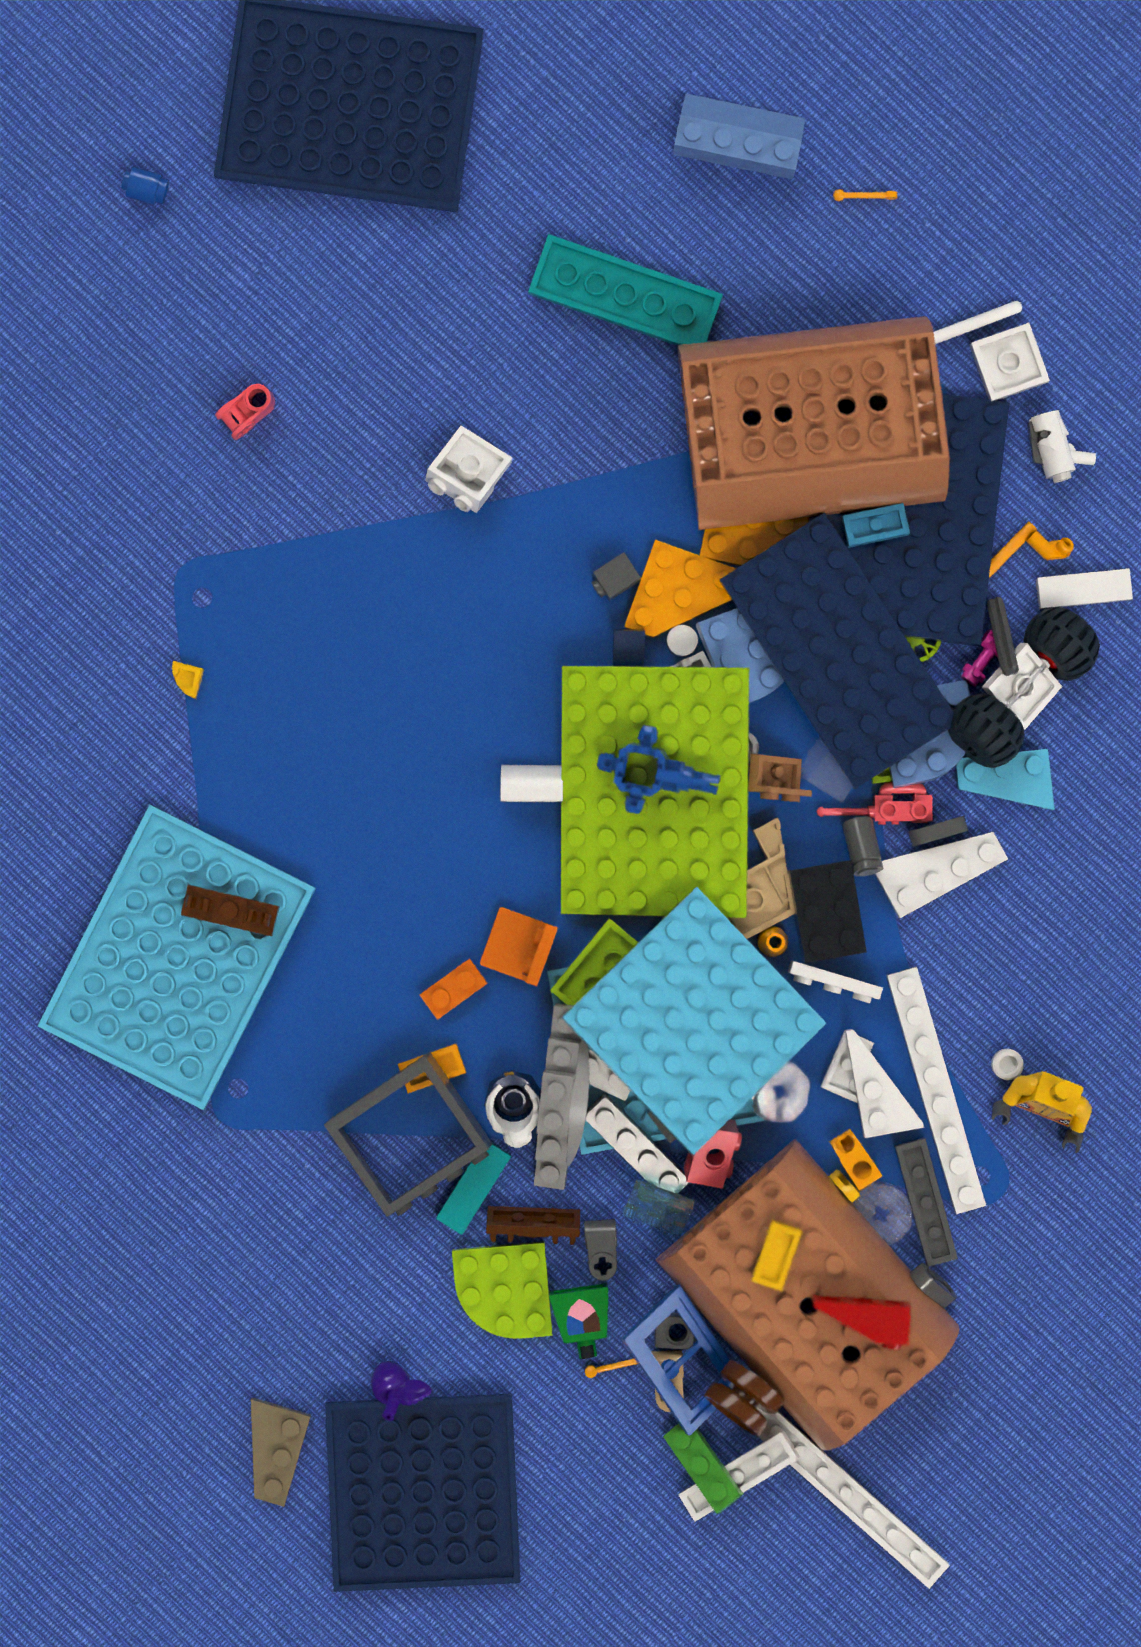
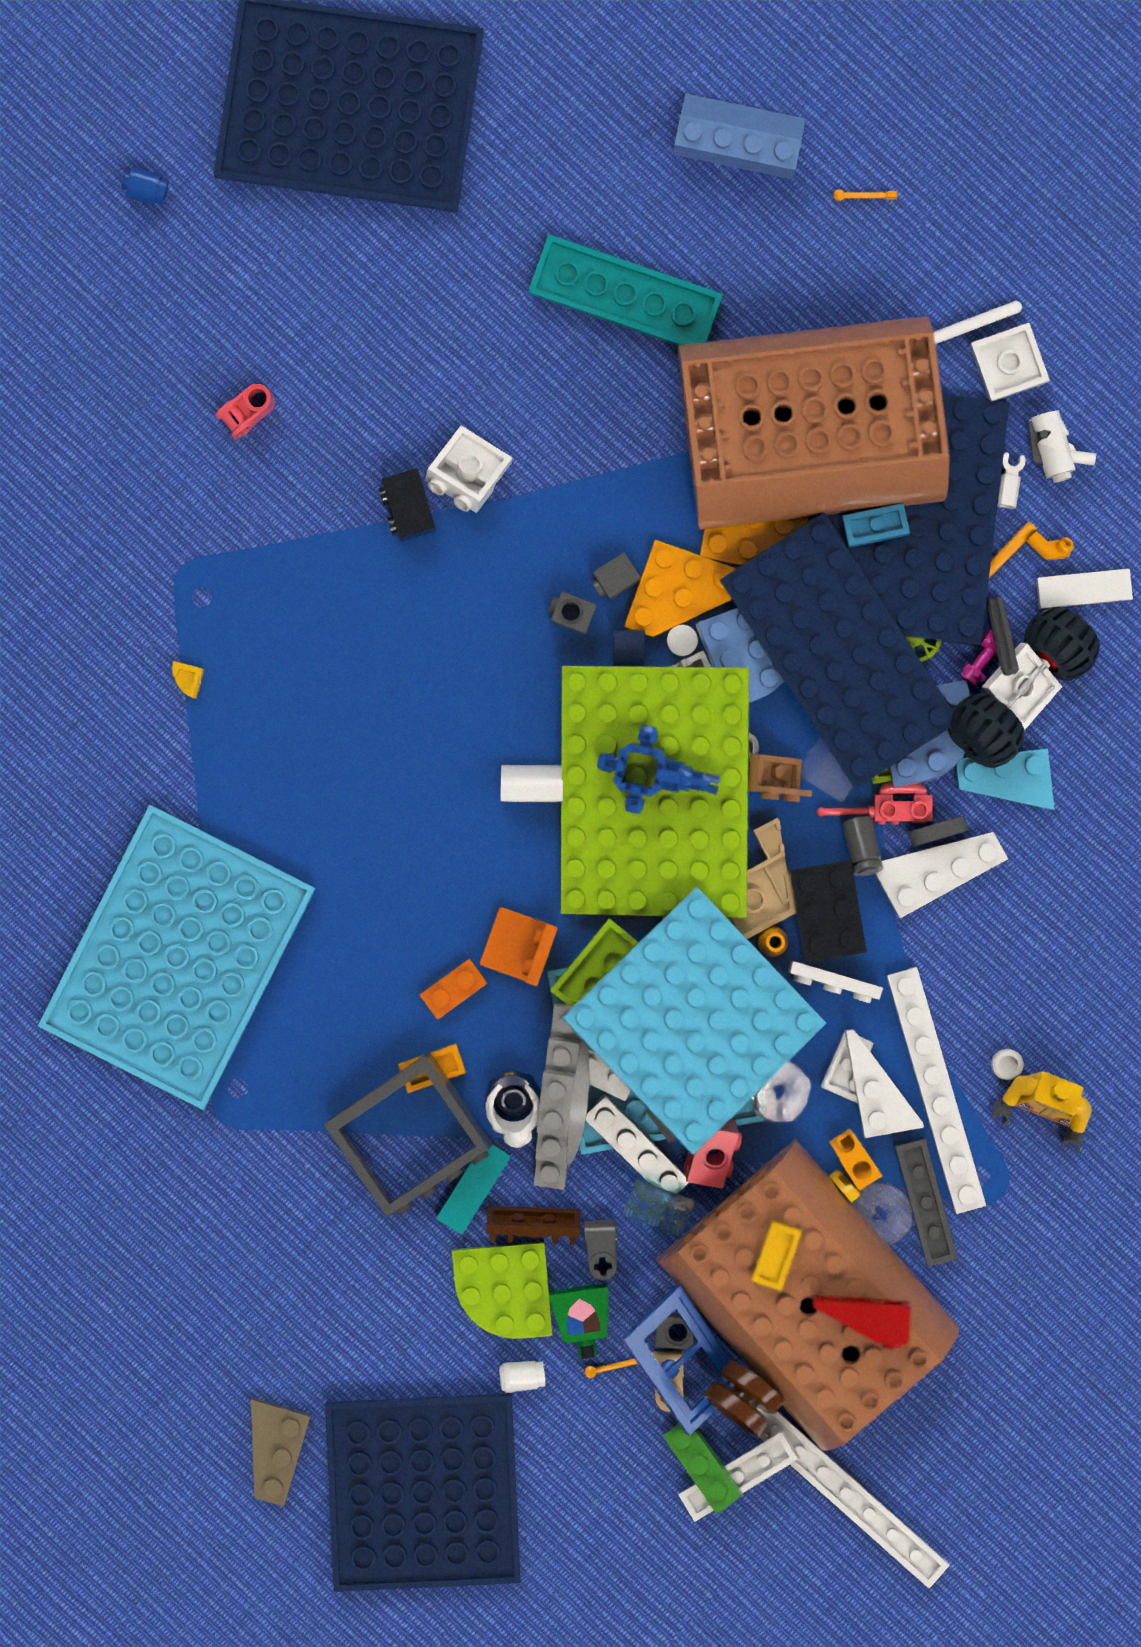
reddish brown plate [181,885,280,936] -> none
dark purple piece [371,1361,432,1421] -> none
dark grey beam [910,1263,957,1308] -> none
none -> black brick [379,468,436,542]
none -> white piece [499,1361,545,1393]
none -> dark grey brick [547,591,597,636]
none -> white bar [997,453,1026,509]

